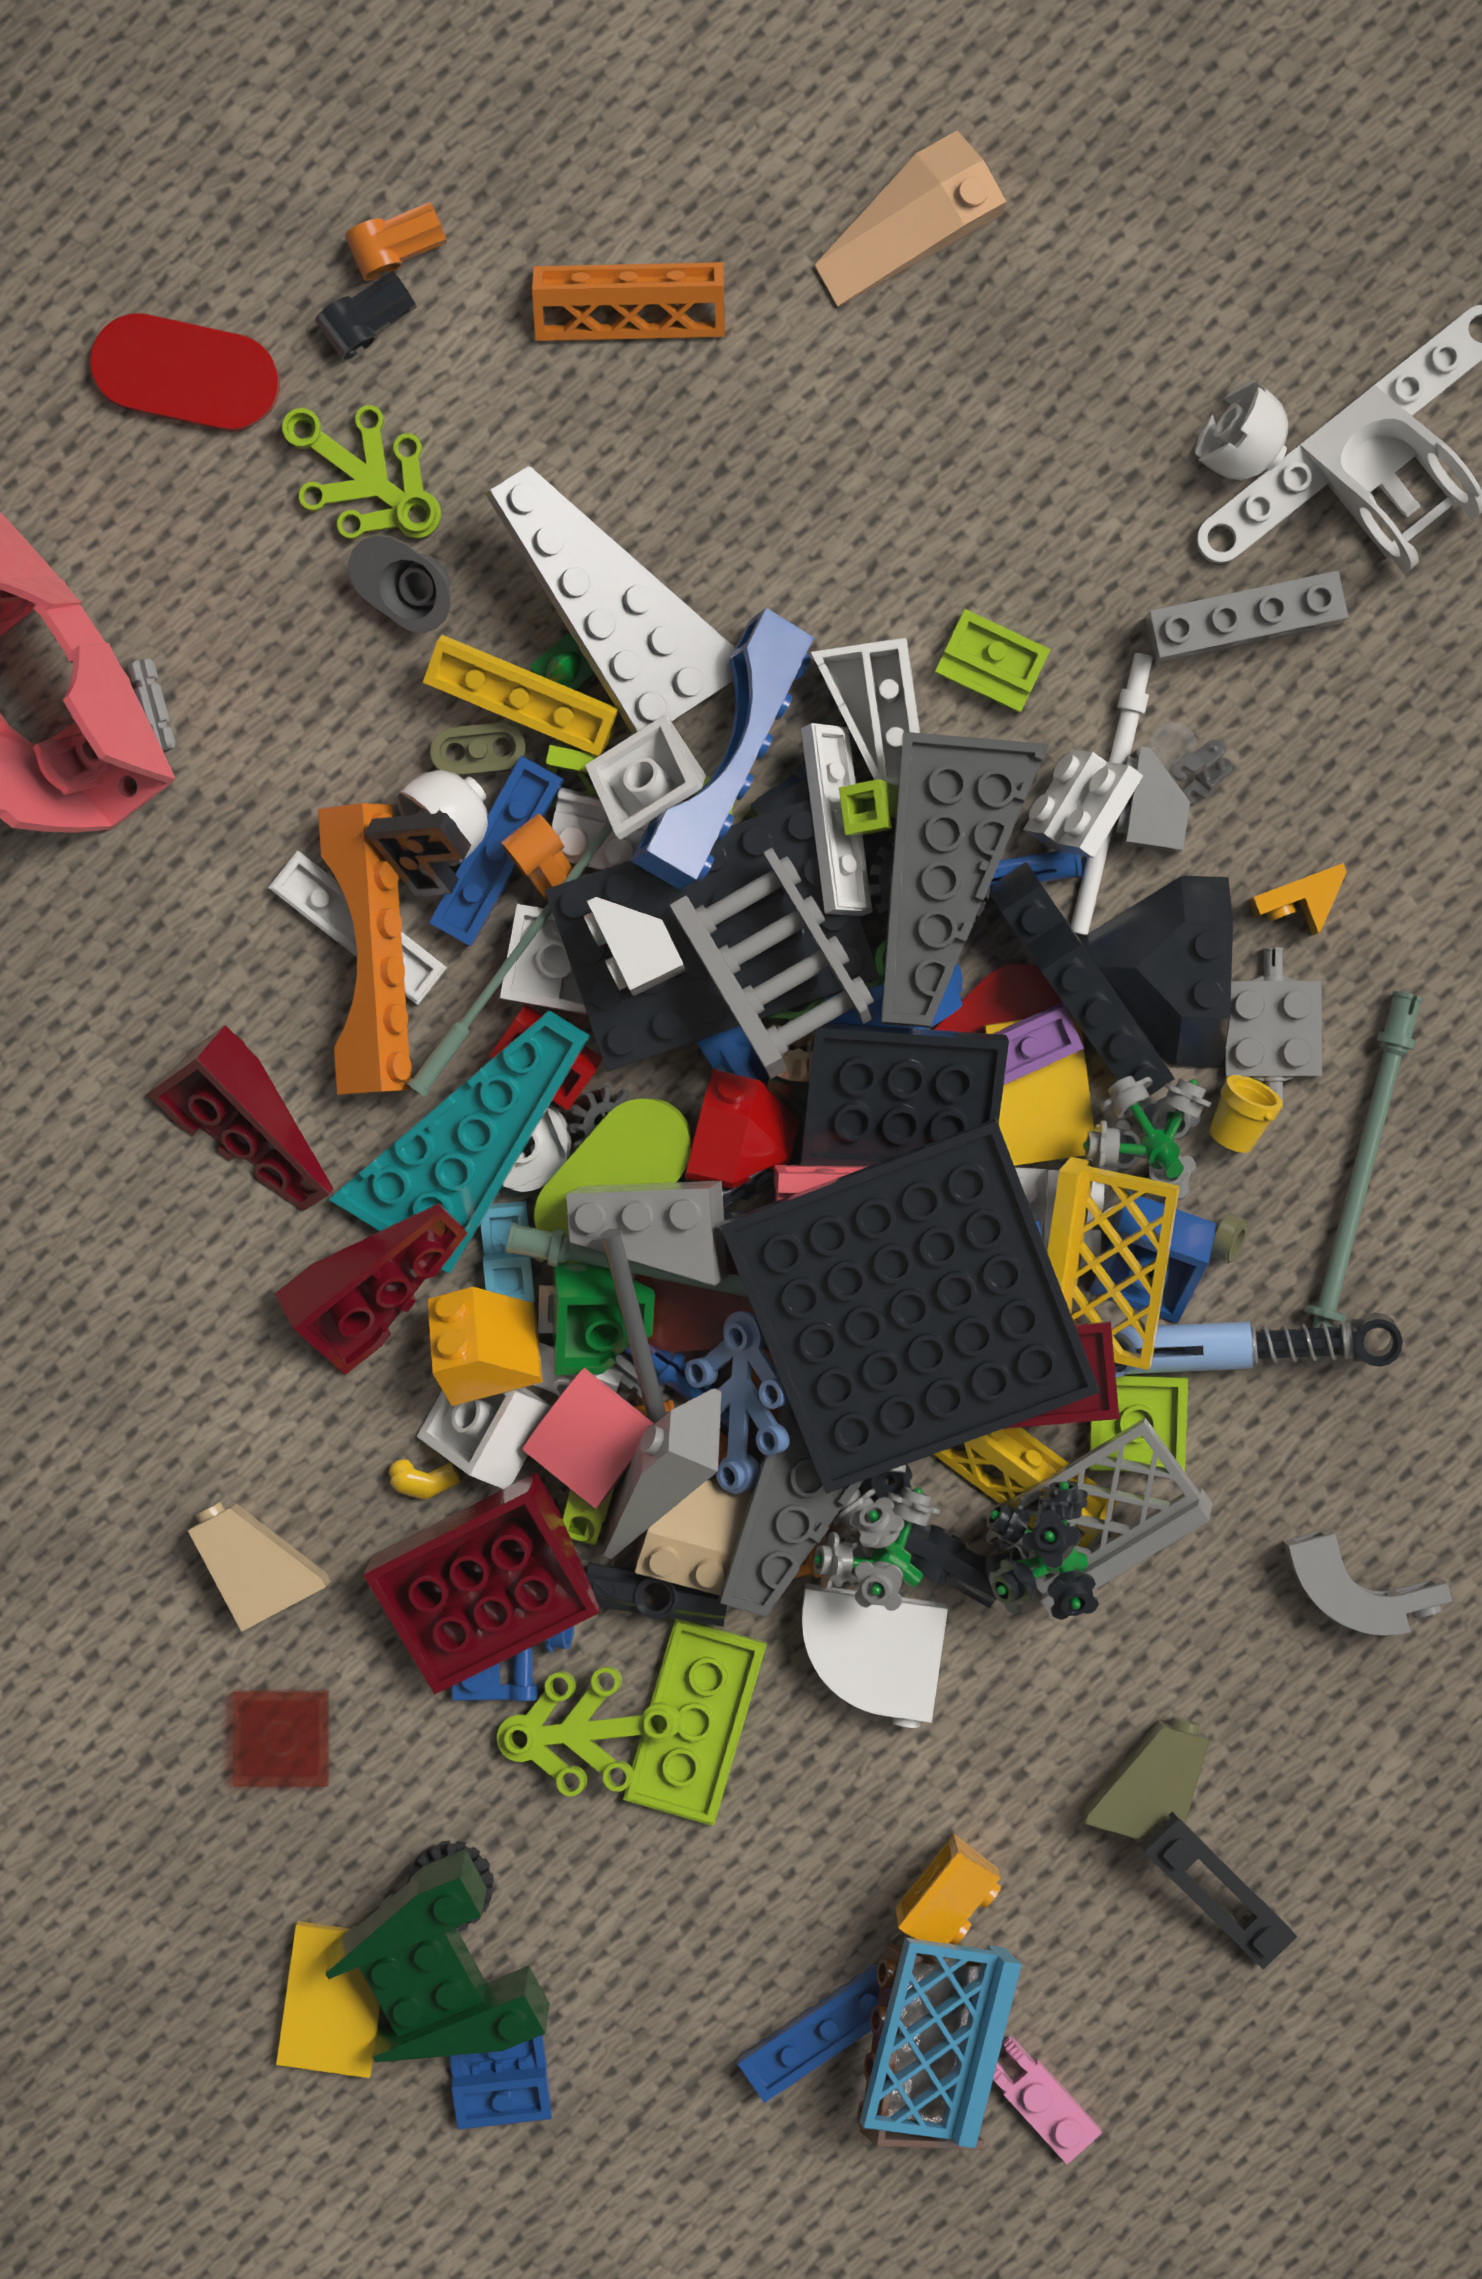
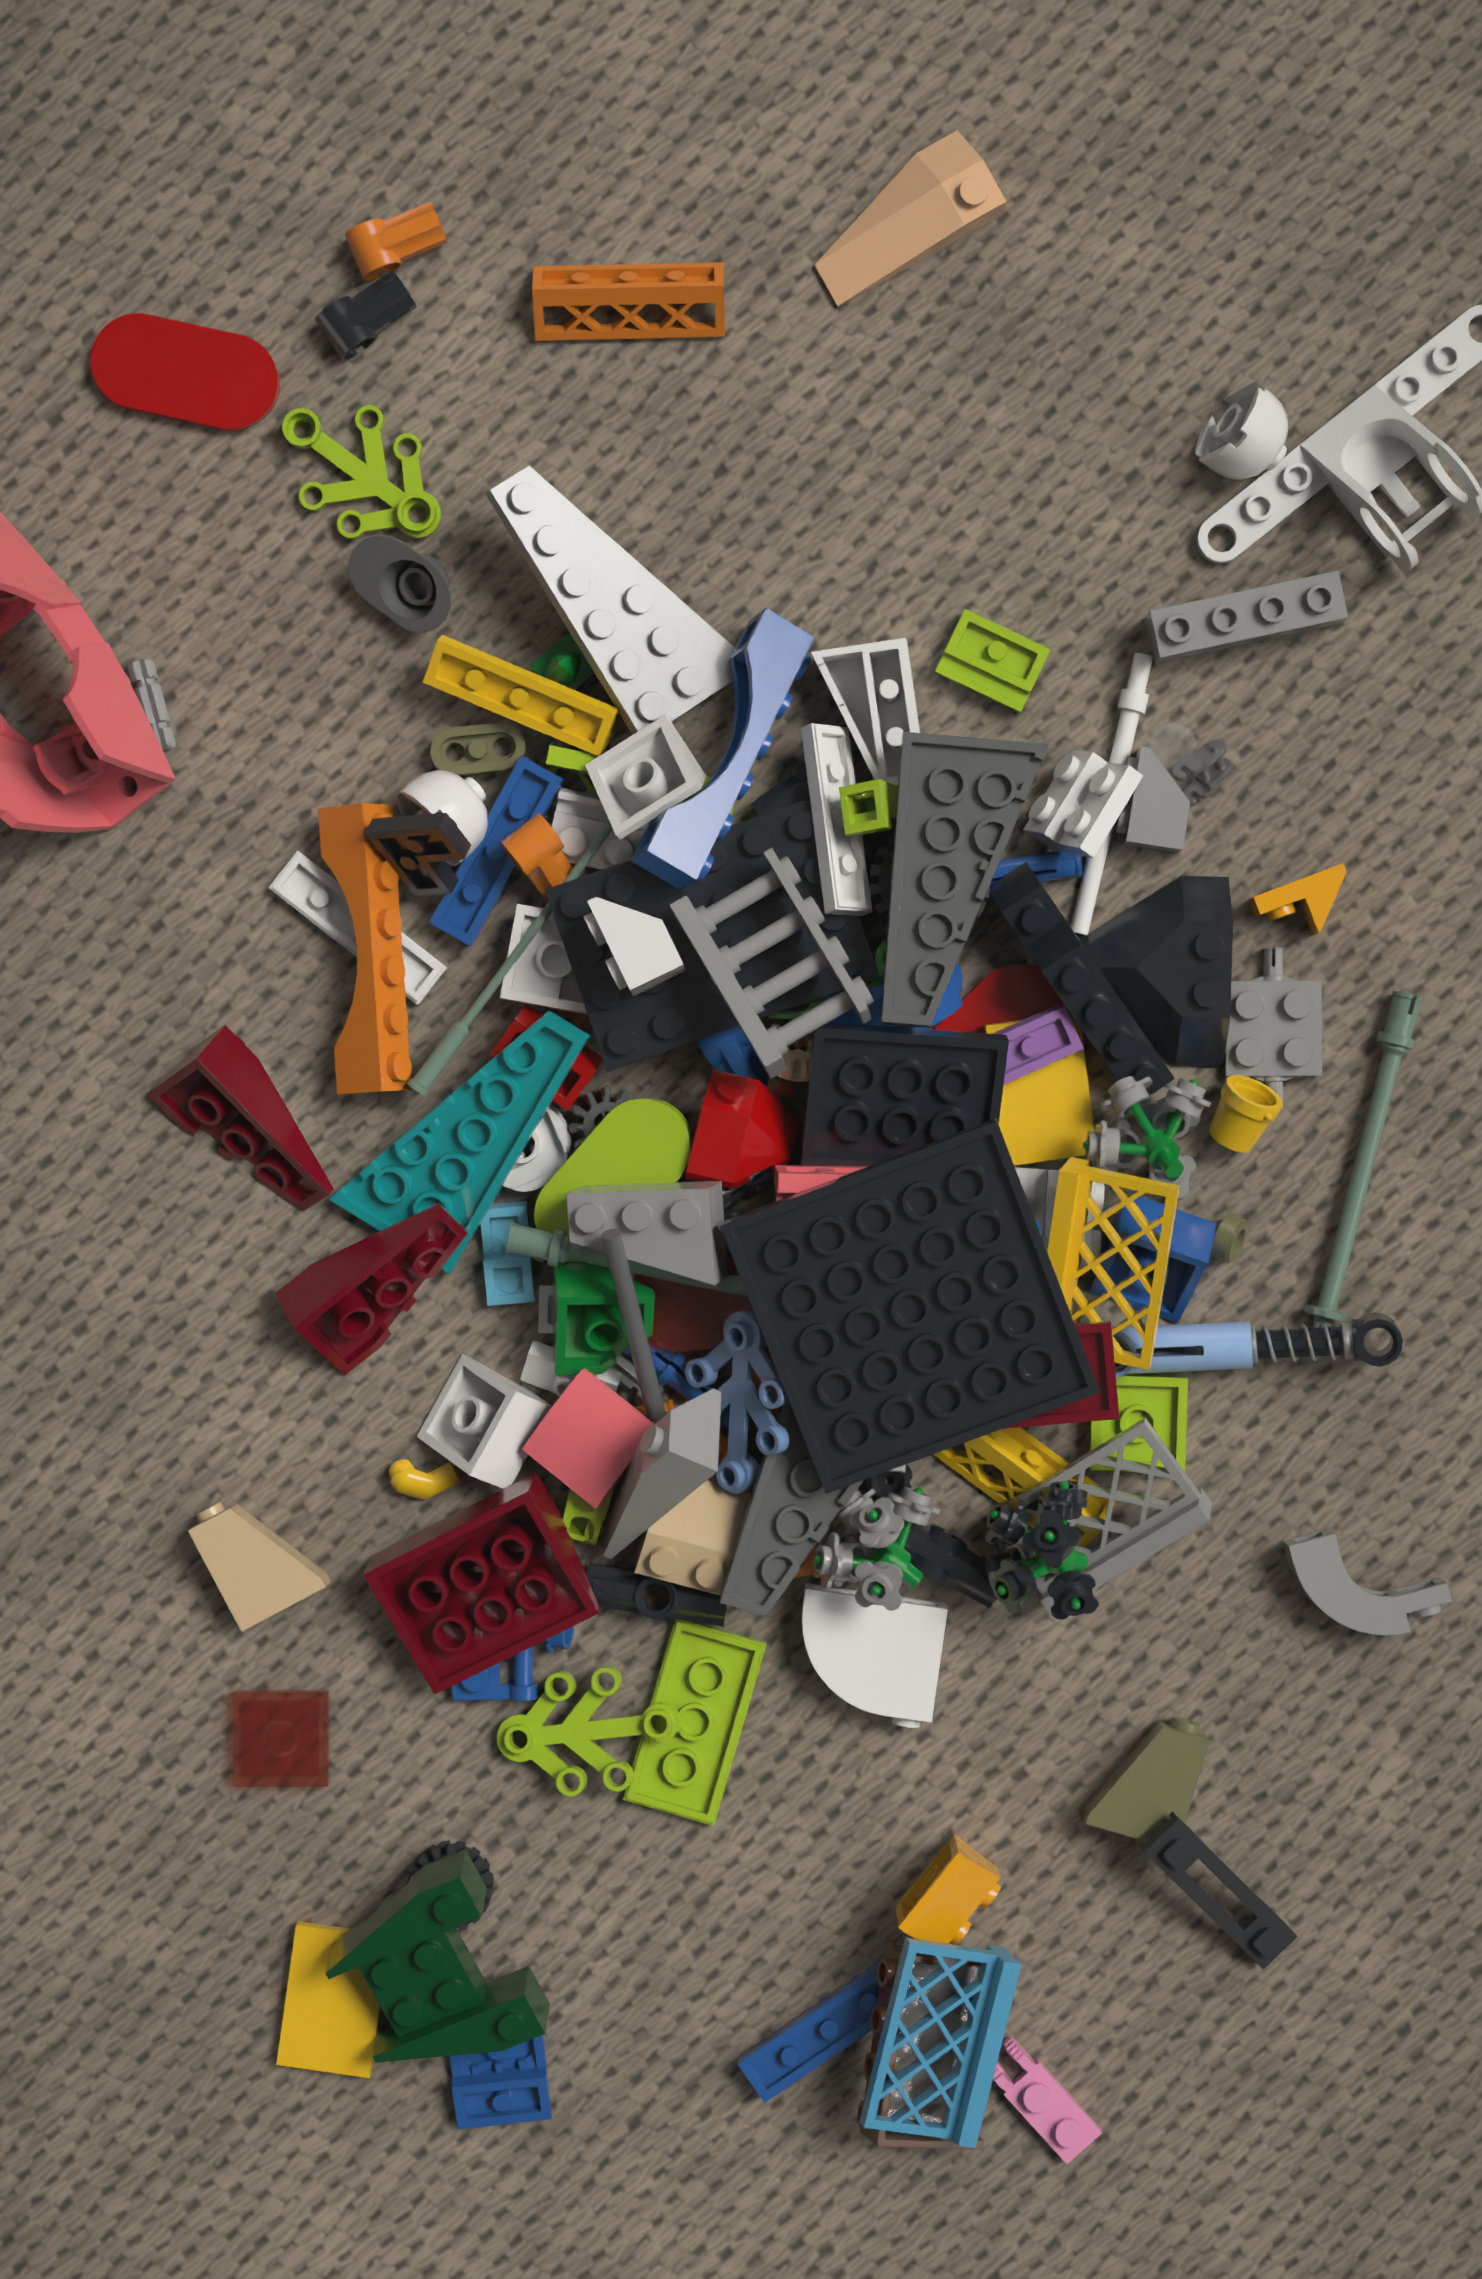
light orange slope [428,1287,543,1406] -> none

